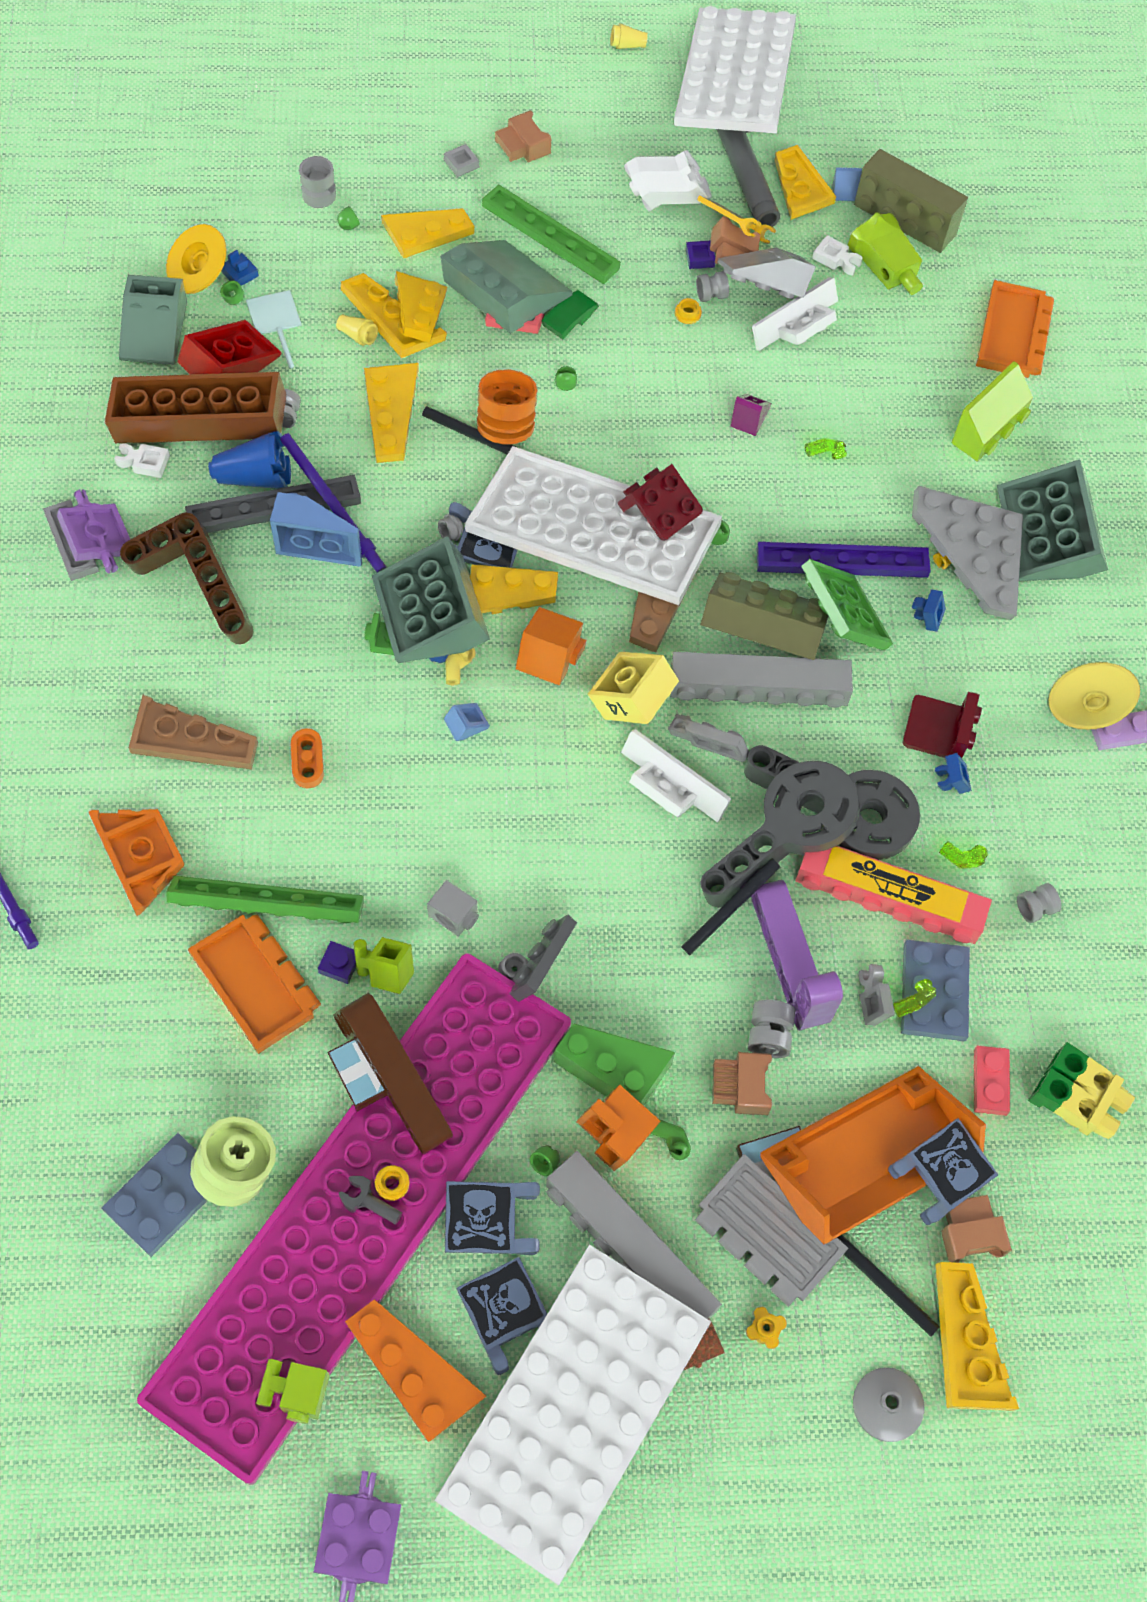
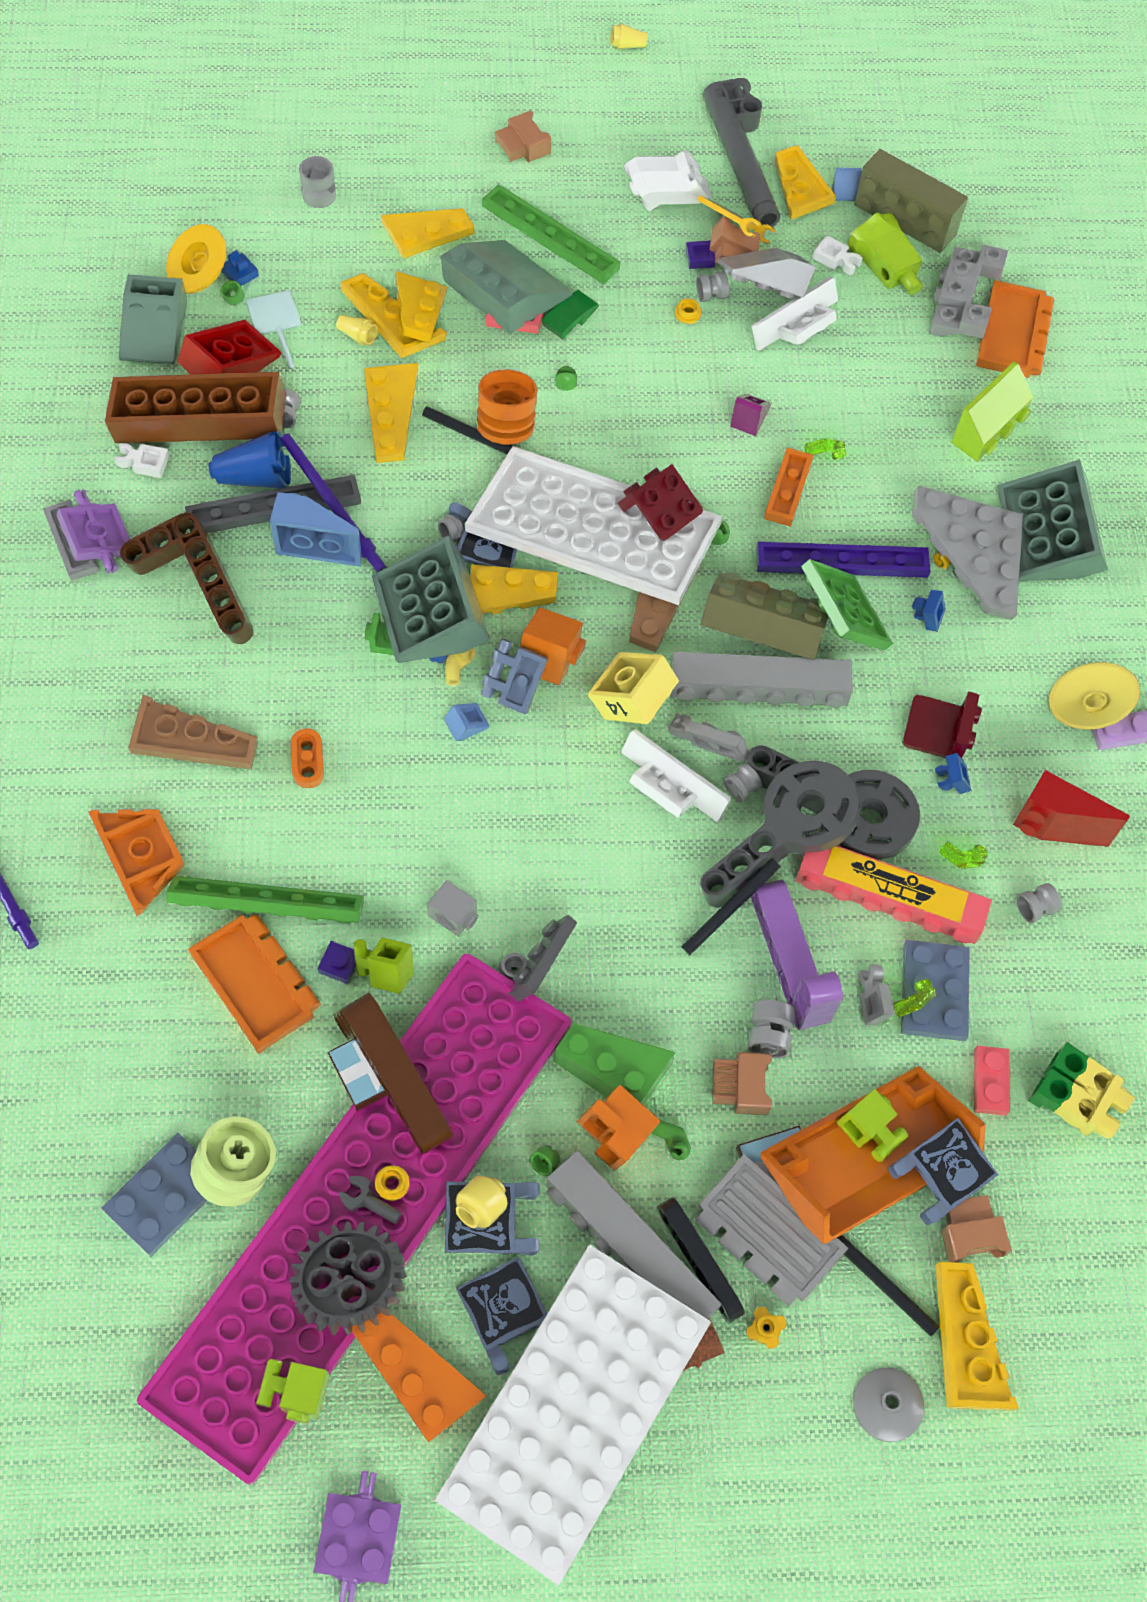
bright green hinge [337,206,360,230] -> none
light grey plate [444,144,479,177] -> none
white plate [674,6,796,134] -> none
none -> dark grey gear [289,1221,407,1336]
none -> light yellow head [456,1175,508,1228]
none -> sand blue plate [481,638,549,714]
none -> black beam [657,1197,745,1324]
none -> light grey wheel [723,763,762,802]
none -> orange plate [764,448,814,527]
none -> lime brick [836,1089,908,1162]
none -> light grey bracket [929,244,1008,339]
none -> red slope [1013,770,1130,847]

